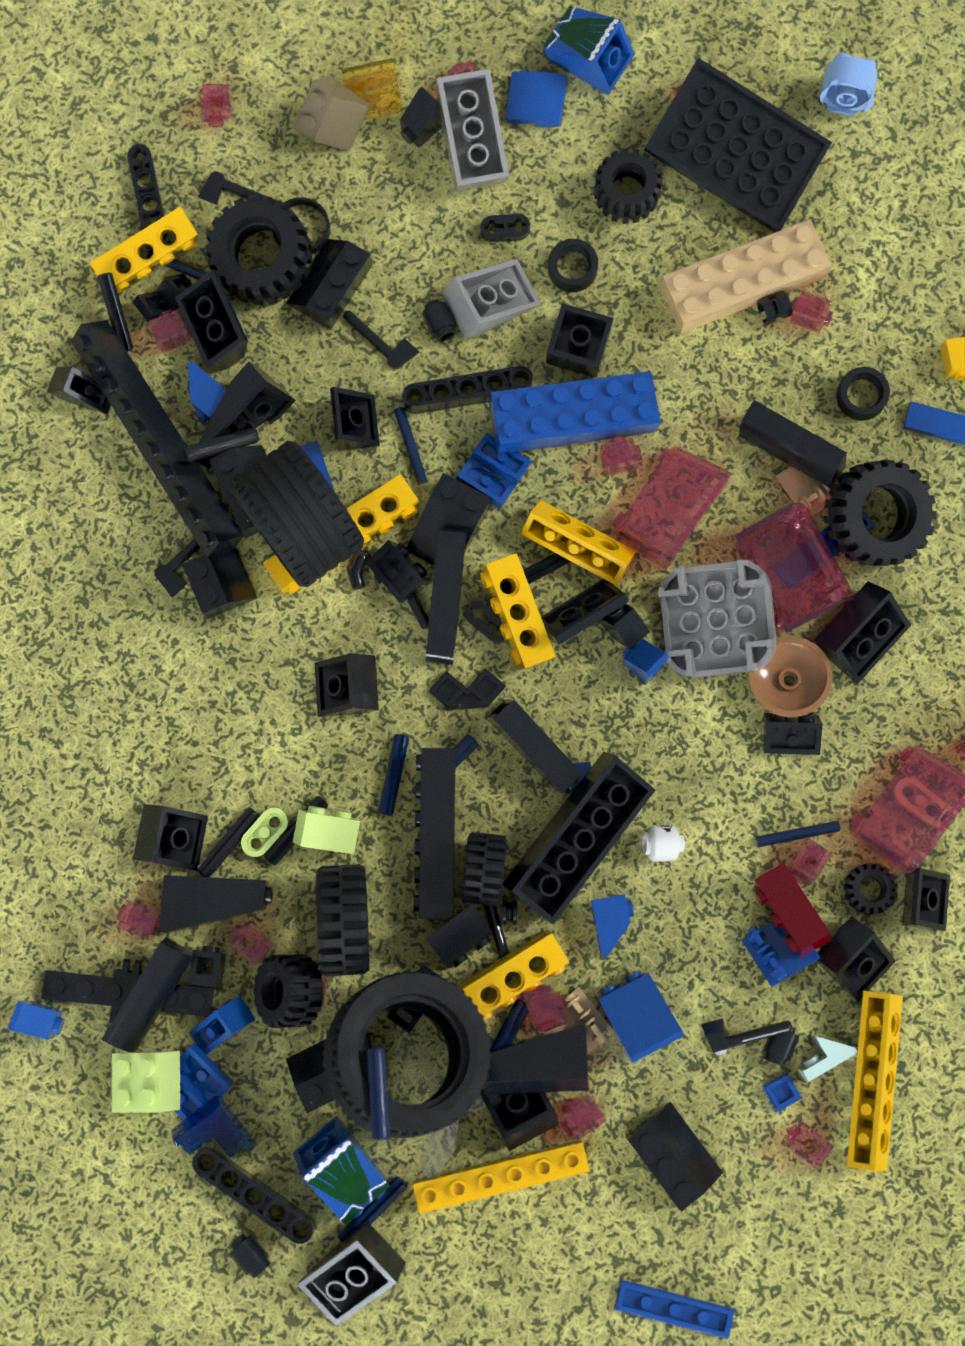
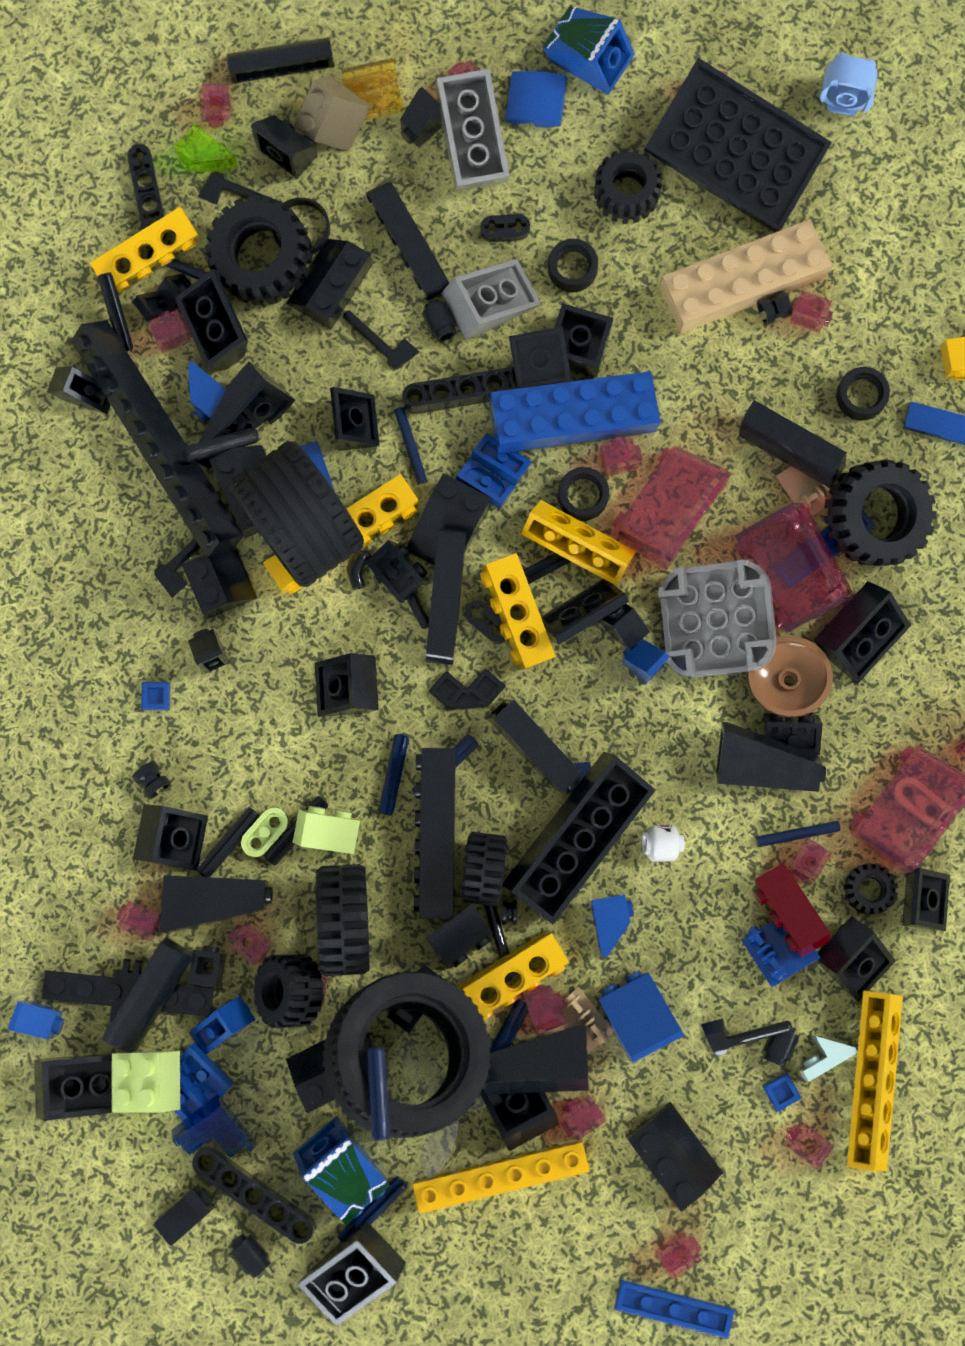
none -> black slope [34,1054,112,1121]
none -> black wheel [132,761,171,800]
none -> blue tile [141,682,171,710]
none -> black bracket [153,1185,216,1246]
none -> clear neon green slope [174,124,238,173]
none -> black slope [188,629,230,674]
none -> black brick [227,37,334,84]
none -> black slope [251,115,317,179]
none -> black beam [366,181,449,302]
none -> black plate [509,327,572,389]
none -> black tyre [558,467,609,521]
none -> clear pink brick [654,1231,702,1280]
none -> black slope [716,722,826,792]

